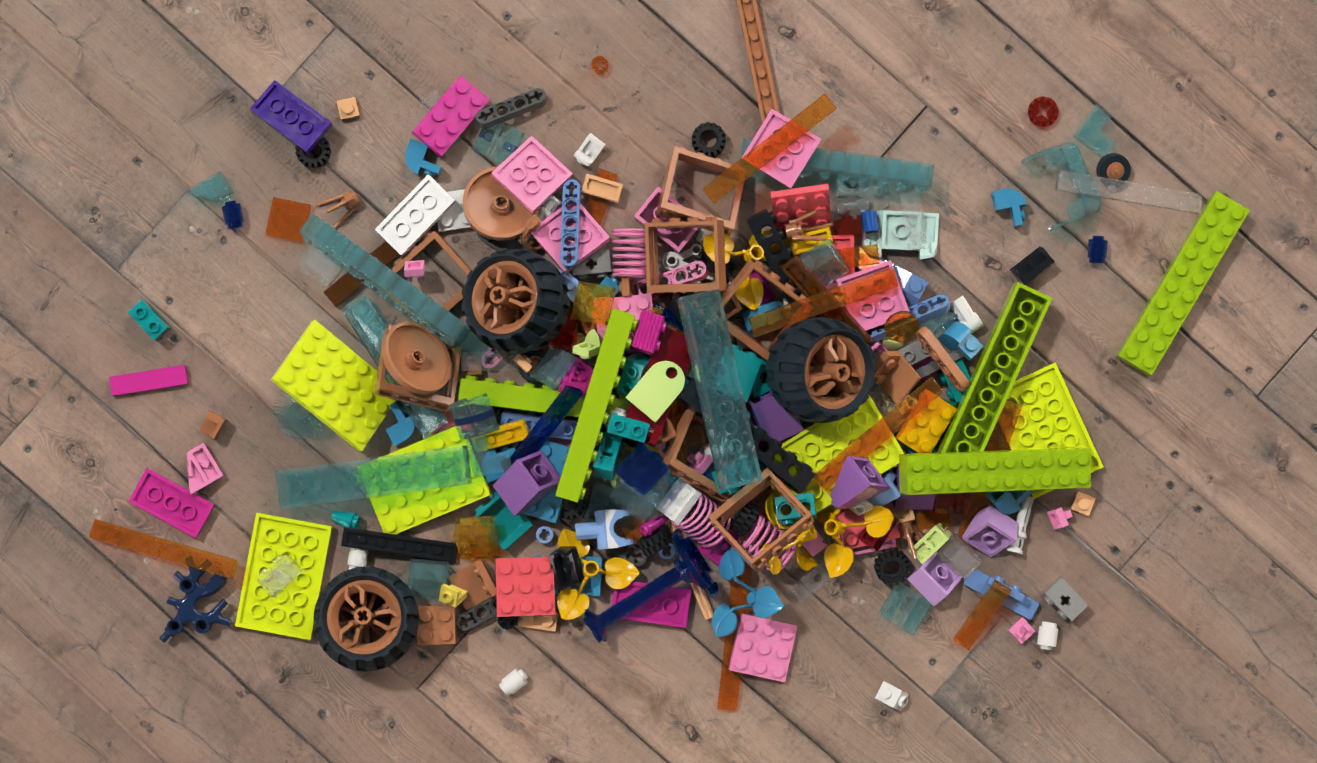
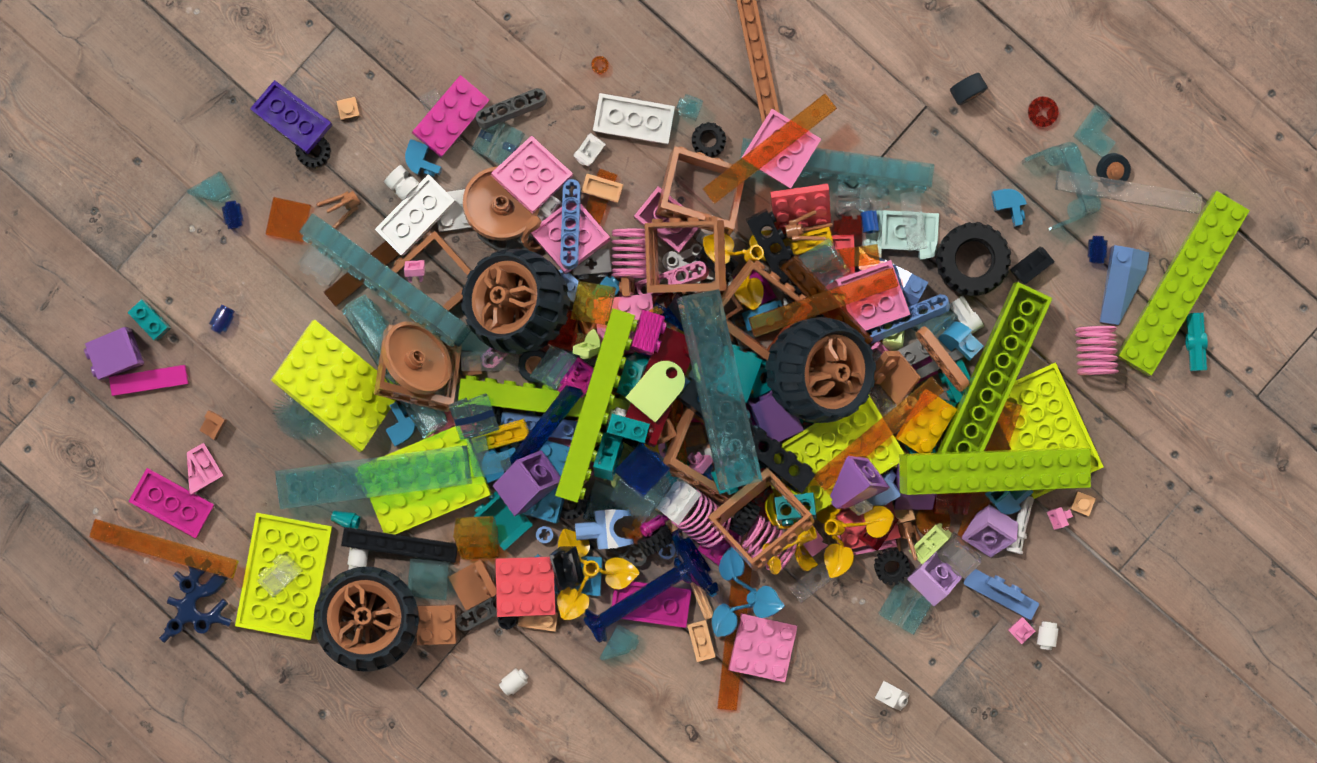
light yellow bracket [439,584,468,608] -> none
light nougat plate [513,354,532,373] -> none
clear orange piece [884,311,919,342] -> none
clear orange tile [953,579,1011,650] -> none
light grey brick [1043,577,1089,621] -> none
none -> medium lavender slope [84,327,144,380]
none -> clear blue brick [209,304,235,334]
none -> white wheel [384,165,419,201]
none -> white plate [593,93,675,145]
none -> clear light blue slope [599,624,639,660]
none -> clear light blue brick [676,94,703,121]
none -> light nougat plate [687,620,715,662]
none -> black tyre [936,222,1011,296]
none -> black wheel [950,73,988,105]
none -> bright pink piece [1075,326,1119,375]
none -> medium blue wedge [1100,245,1149,325]
none -> teal piece [1185,313,1208,371]

